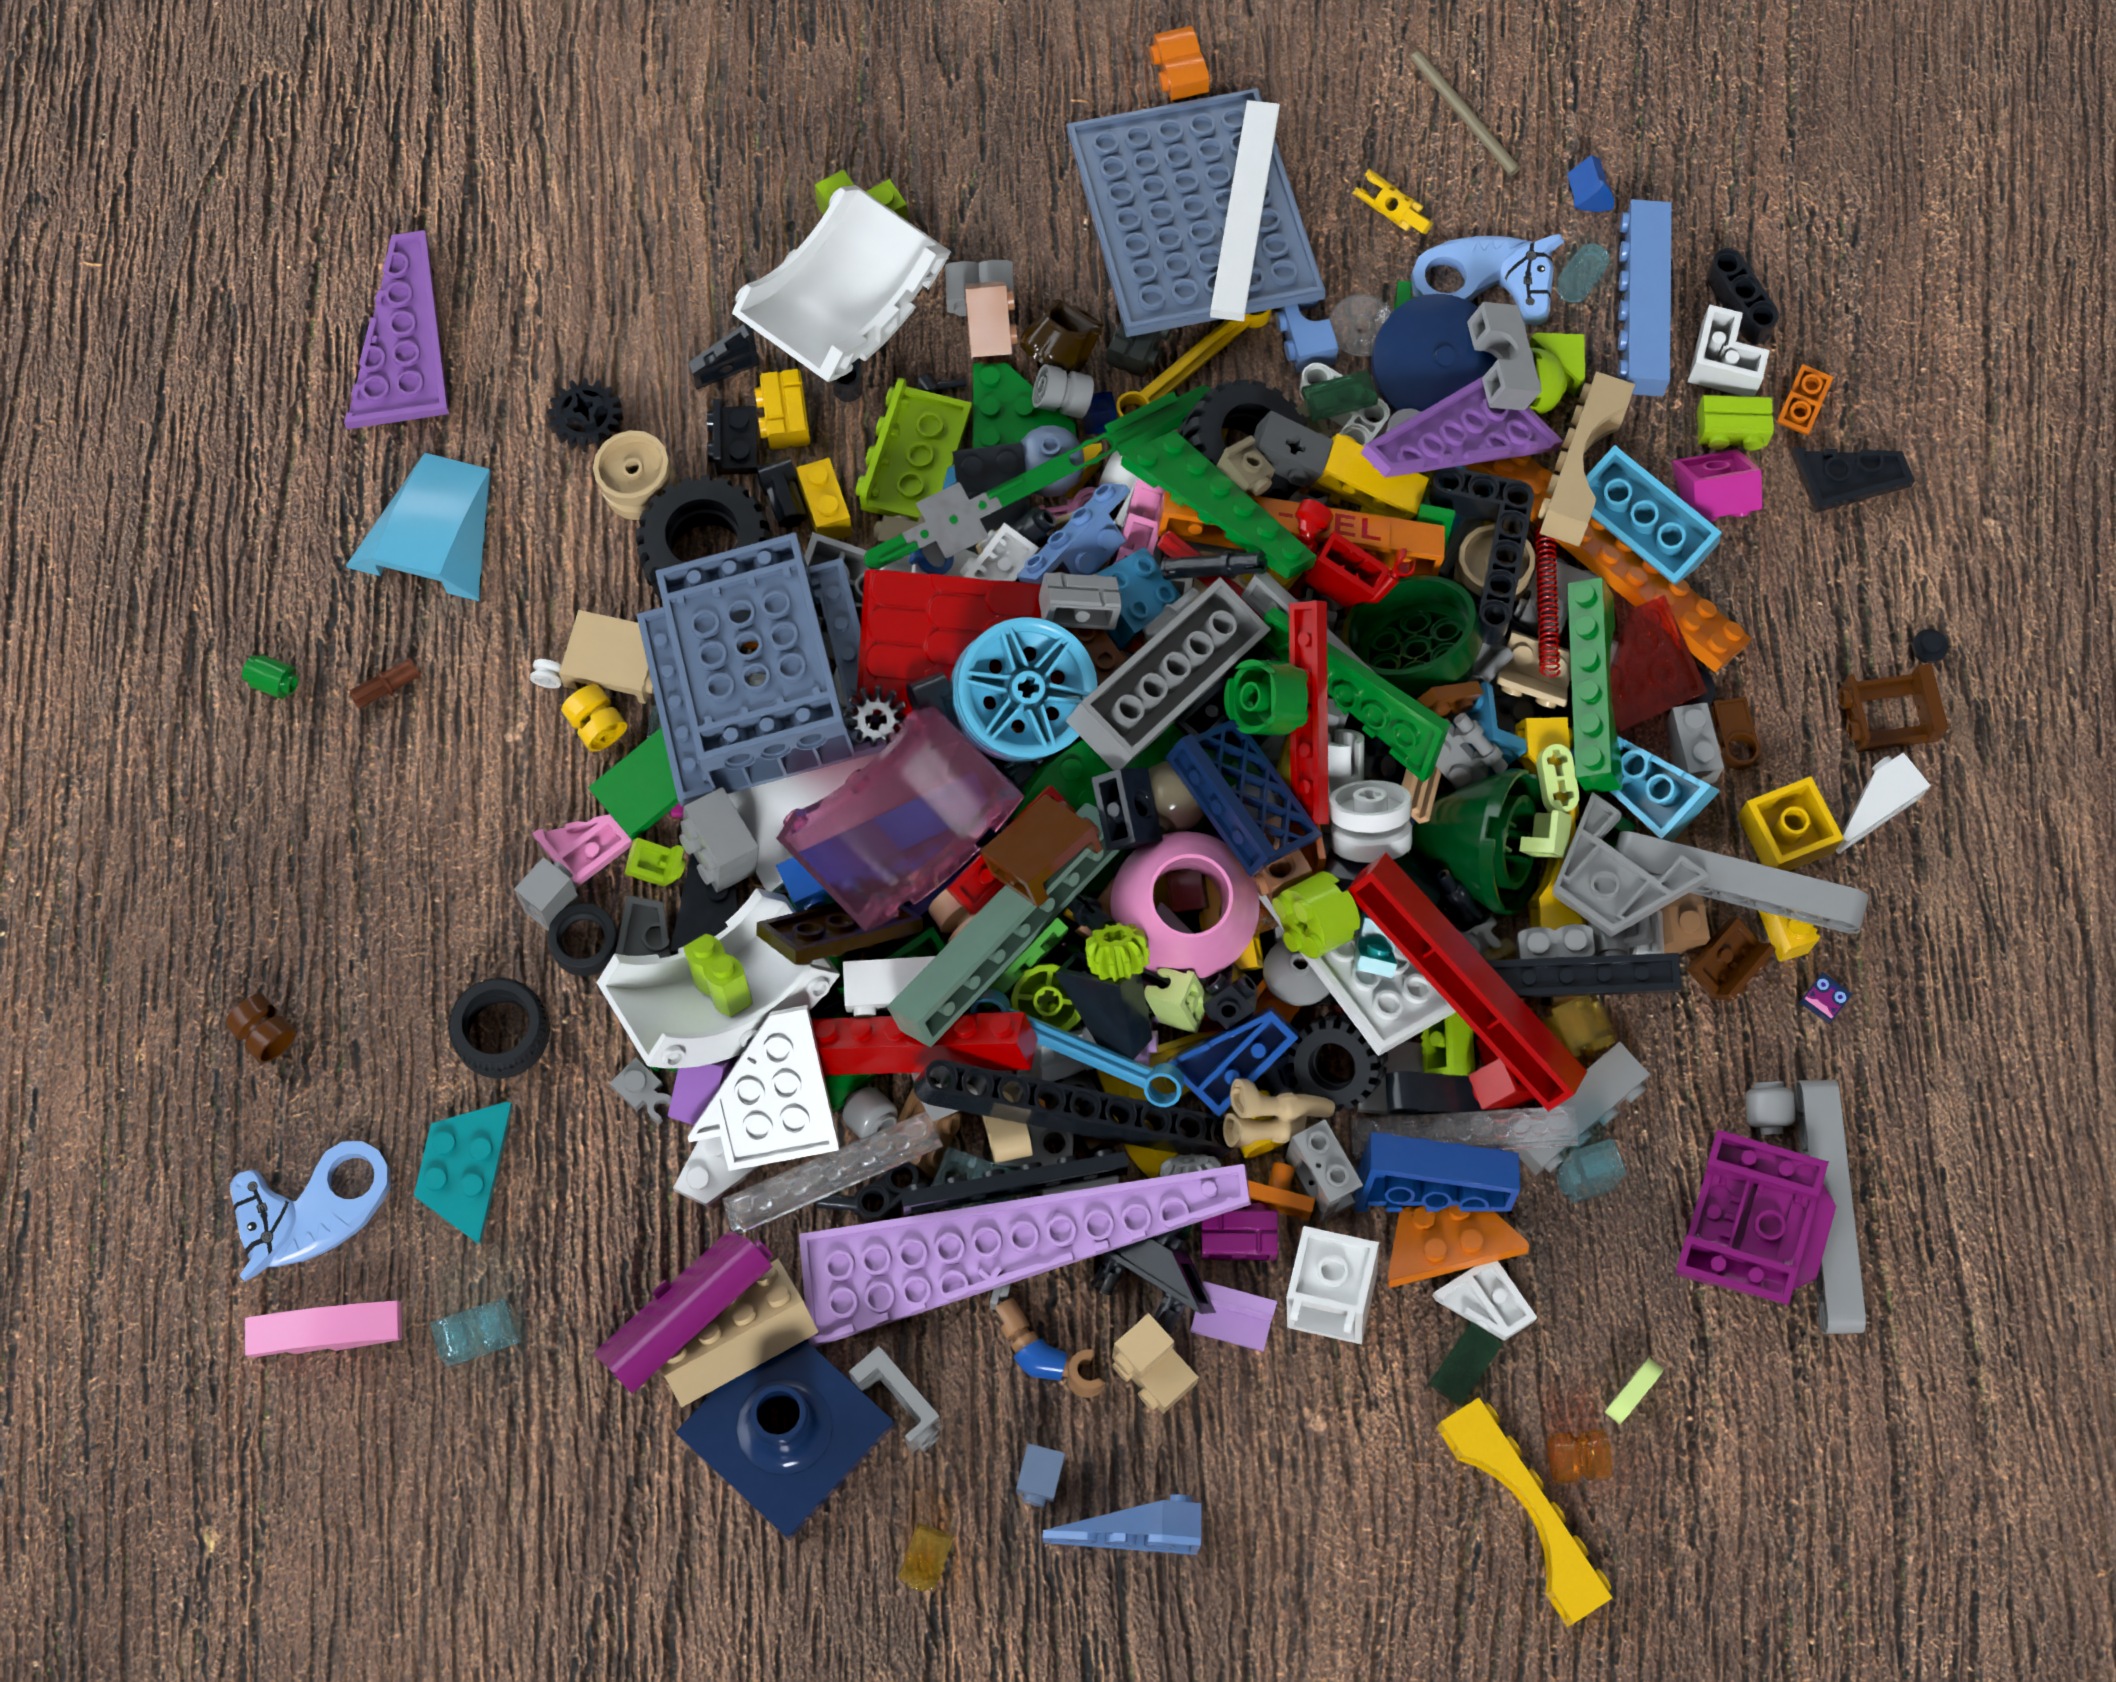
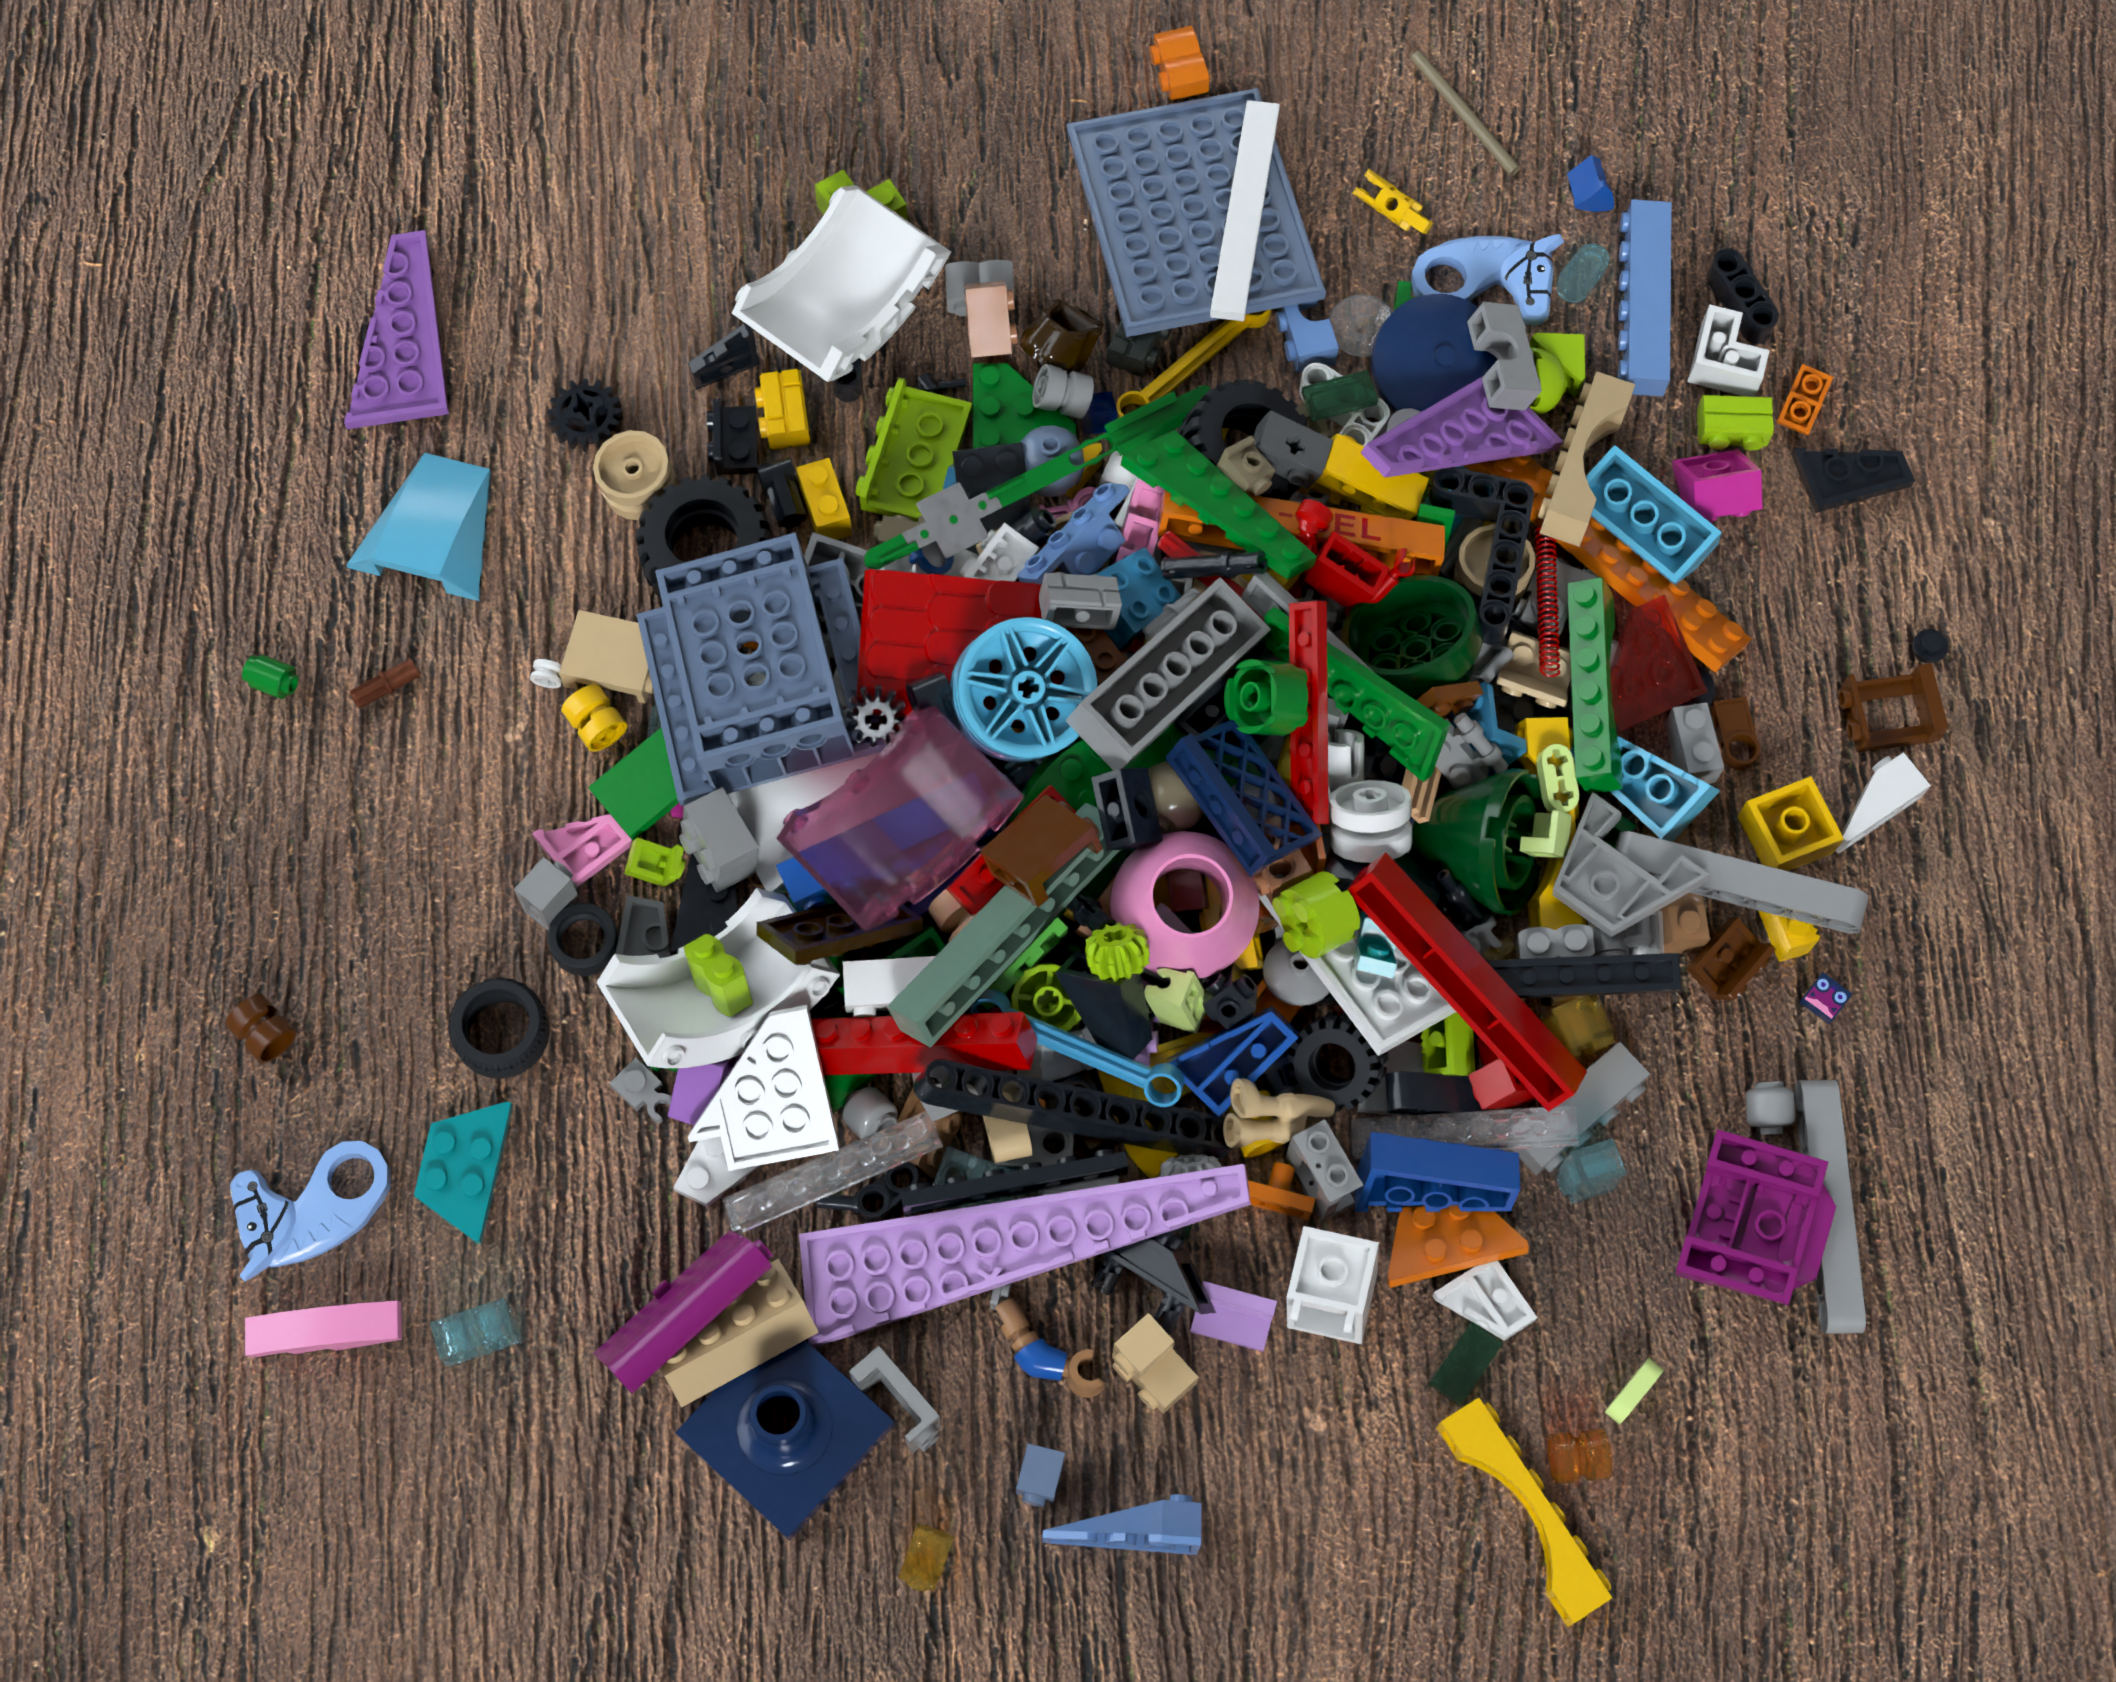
magenta brick [1200,1203,1278,1261] -> none

